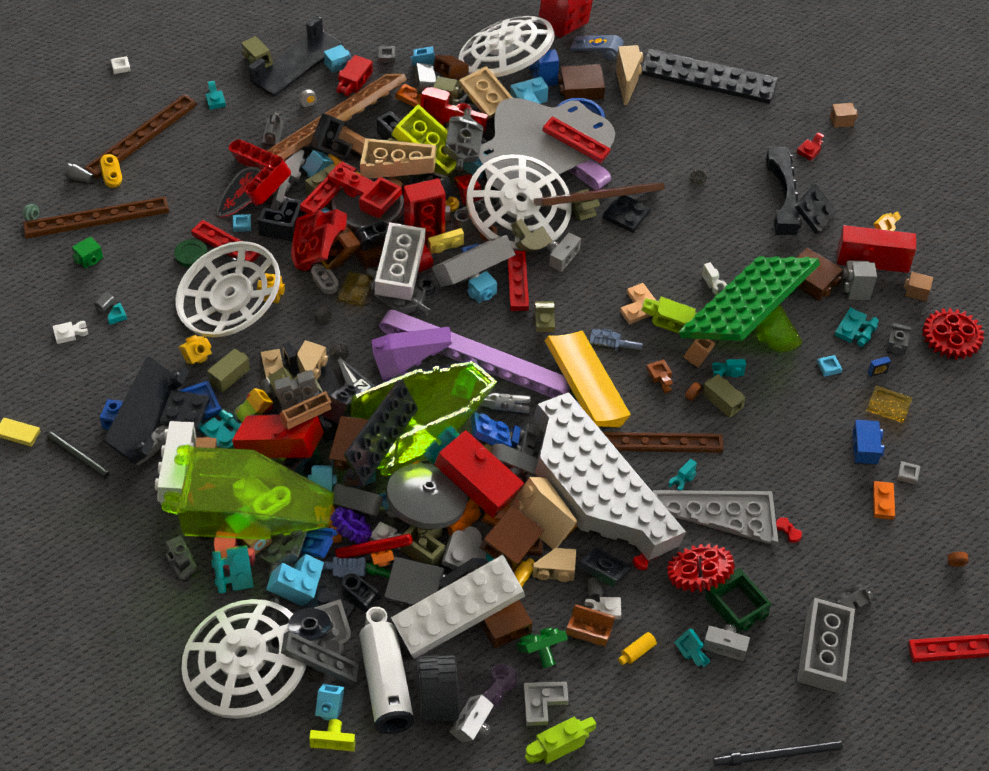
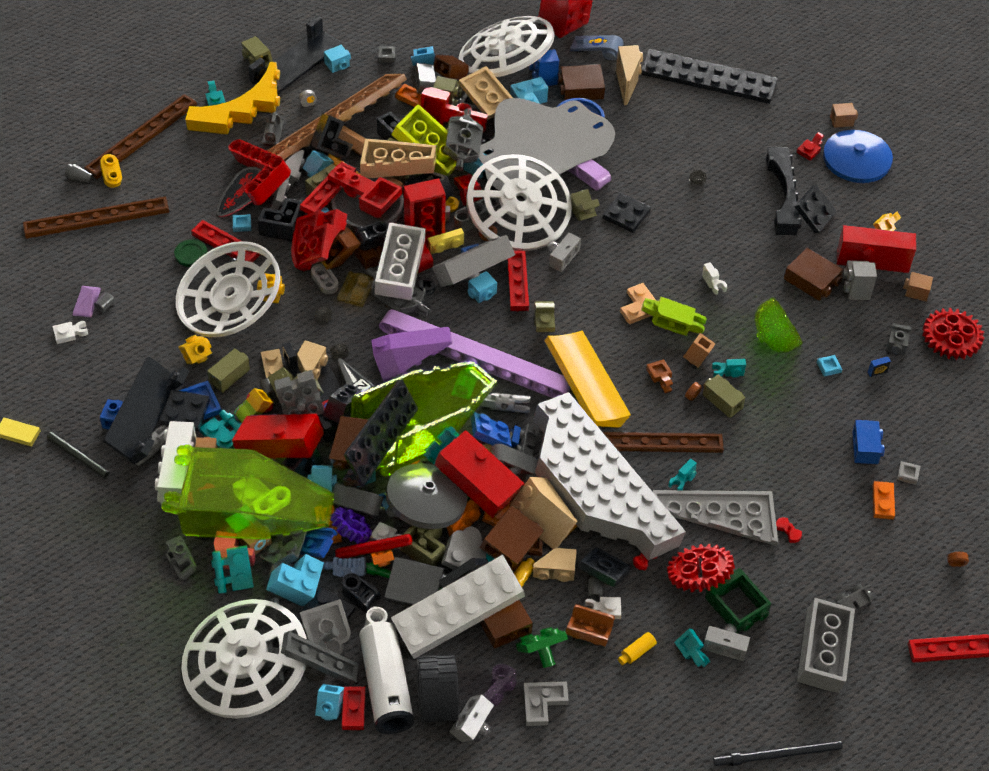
sand green plate [22,204,39,221] -> none
green brick [72,236,103,268] -> none
teal tile [108,303,127,325] -> none
white tile [111,56,131,74] -> none
medium nougat piece [279,391,331,429] -> none
black dish [288,608,331,641] -> none
neon yellow tile [309,719,355,751] -> none
red brick [336,55,373,97] -> none
olive brick [510,218,552,252] -> none
lime hinge [525,716,596,764] -> none
reddish brown tile [534,183,665,206] -> none
red plate [542,116,611,164] -> none
sand blue piece [590,329,643,351] -> none
green plate [679,256,820,341] -> none
teal plate [834,307,879,347] -> none
clear yellow plate [867,386,912,423] -> none
none -> lavender slope [73,286,101,318]
none -> yellow arch [185,62,280,134]
none -> red plate [342,687,366,730]
none -> blue dish [823,130,893,183]

